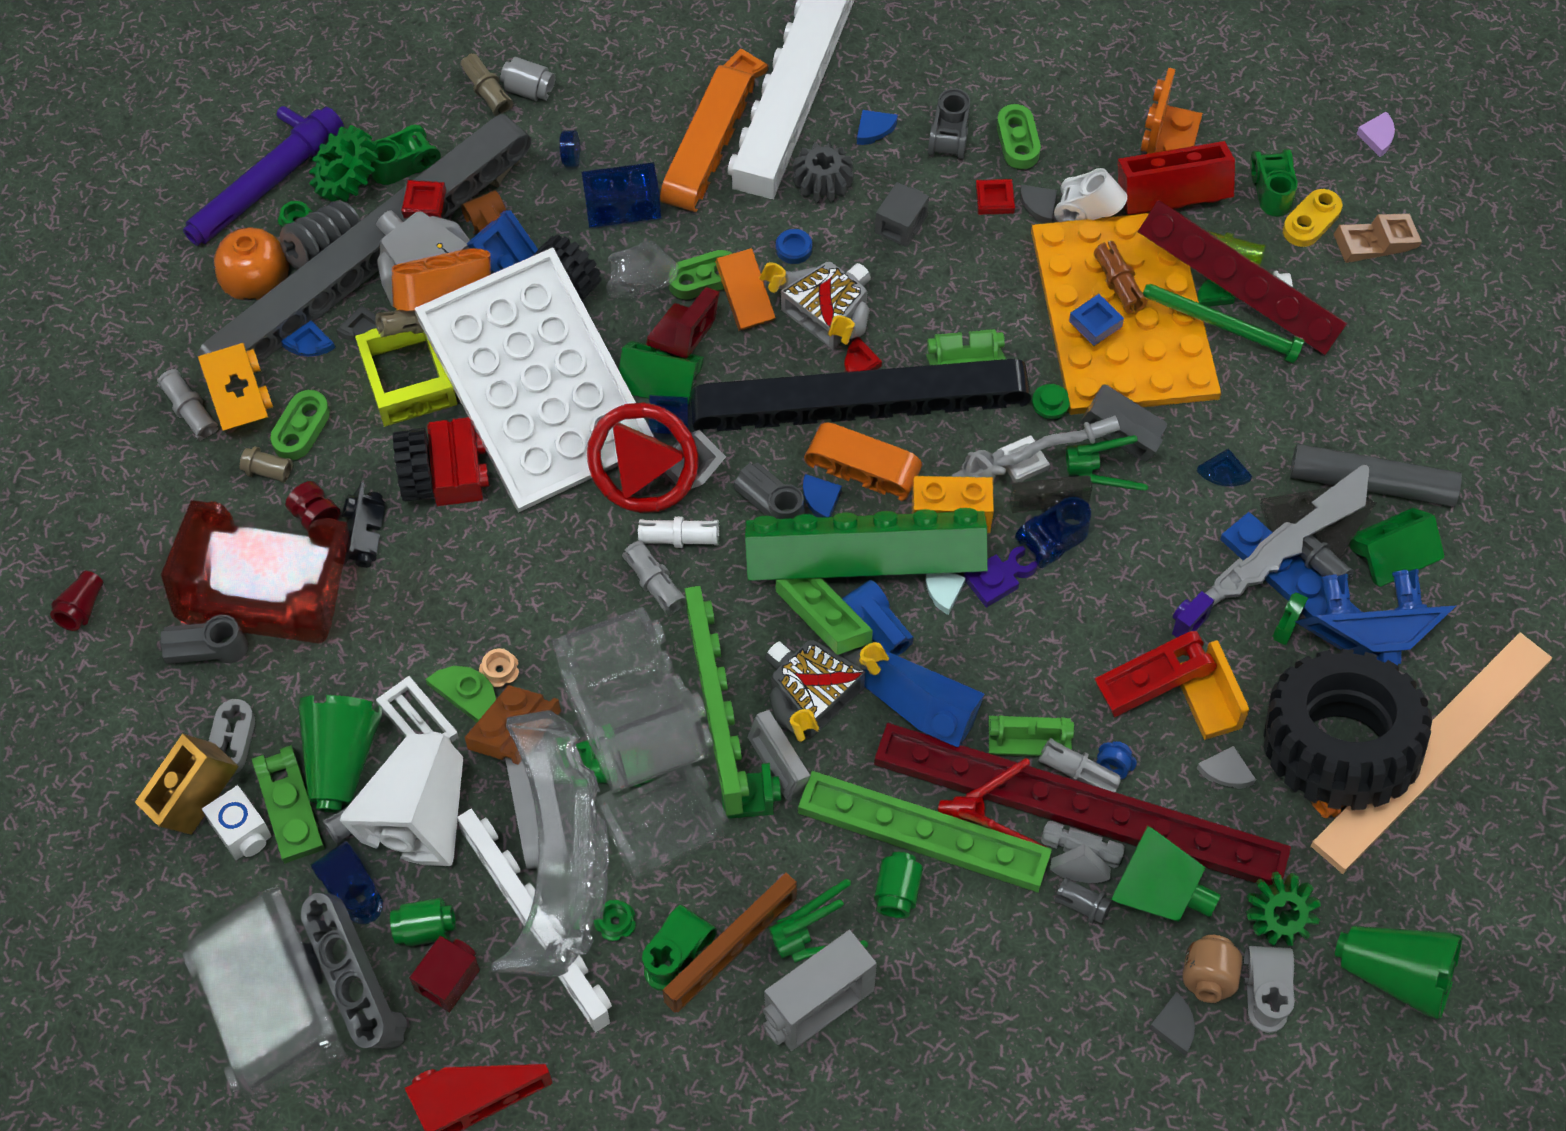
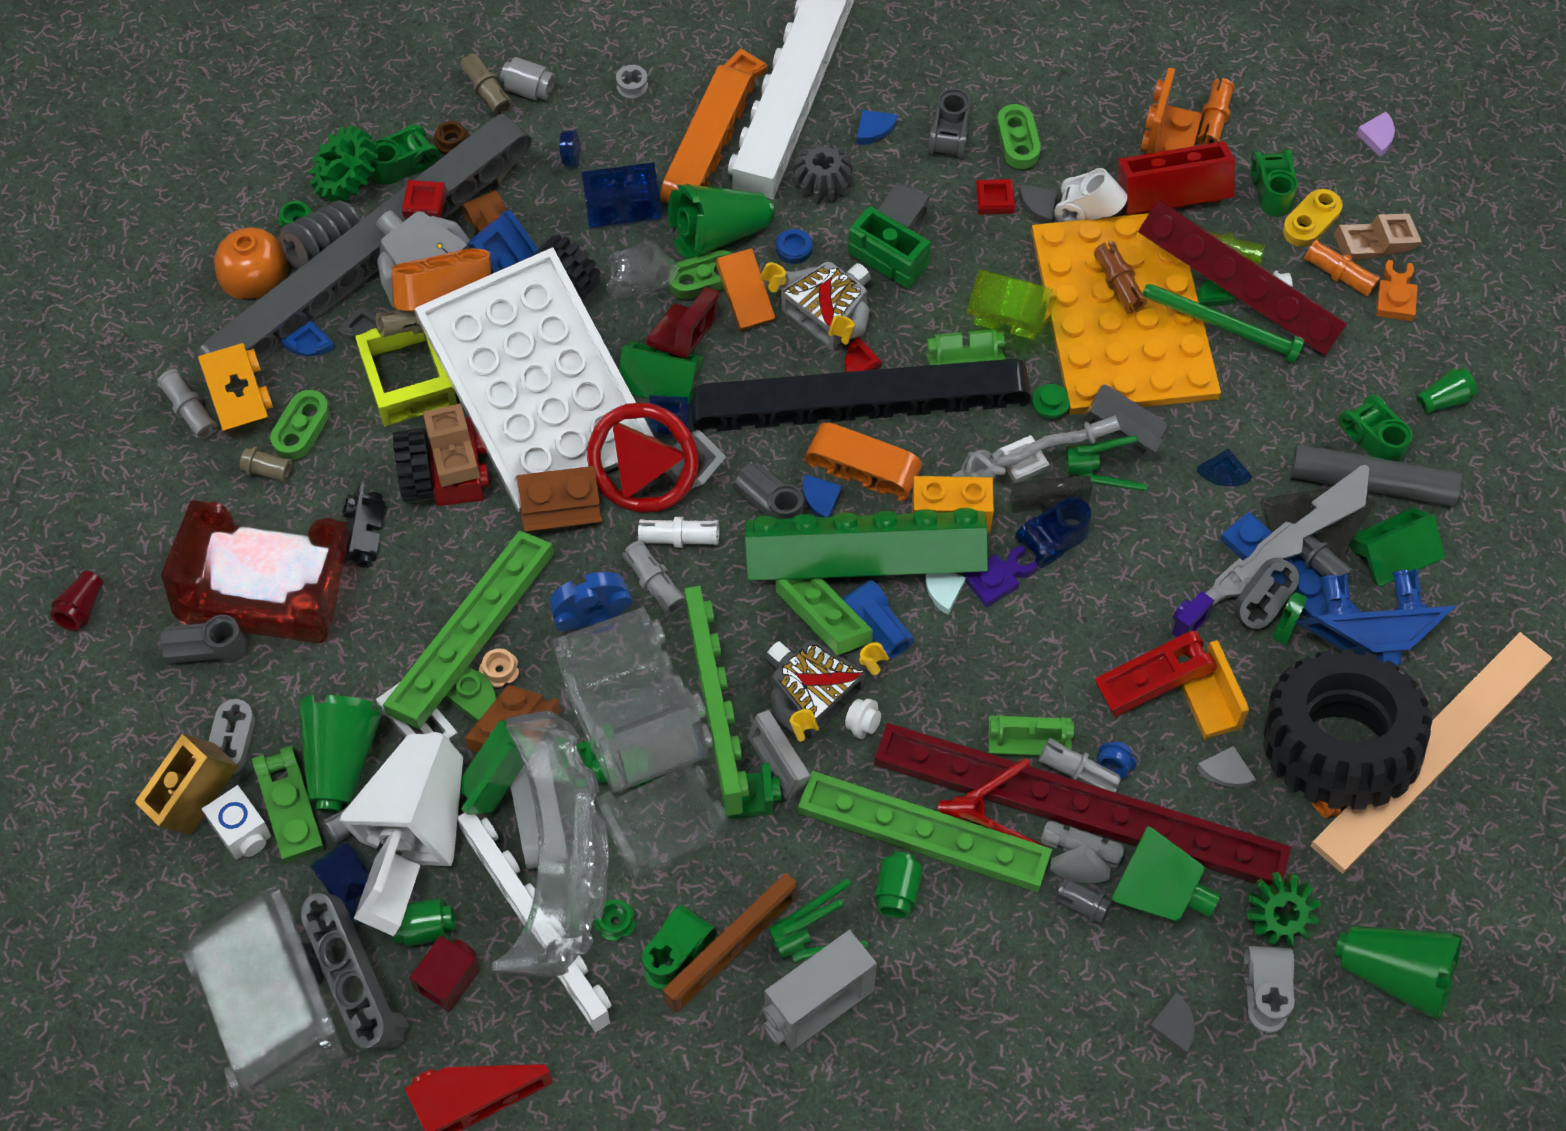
dark purple cylinder [183,106,344,246] -> none
dark red wheel [285,481,341,536] -> none
blue slope [863,651,985,747] -> none
blue plate [1069,294,1124,346] -> none
medium nougat head [1183,935,1243,1003] -> none
none -> white panel [354,828,420,936]
none -> bright green plate [383,530,555,729]
none -> medium nougat slope [423,403,480,487]
none -> reddish brown plate [434,121,469,155]
none -> green panel [460,720,537,815]
none -> dark orange plate [515,466,602,533]
none -> blue plate [549,572,632,632]
none -> light grey bush [616,65,648,98]
none -> green cone [668,184,774,259]
none -> white plate [845,698,881,739]
none -> green brick [848,206,931,289]
none -> clear neon green brick [966,269,1057,340]
none -> orange pin [1197,78,1235,145]
none -> dark grey beam [1234,558,1299,629]
none -> orange pin [1304,239,1380,298]
none -> green piece [1339,394,1413,462]
none -> orange plate [1376,260,1418,322]
none -> green cone [1416,368,1478,415]

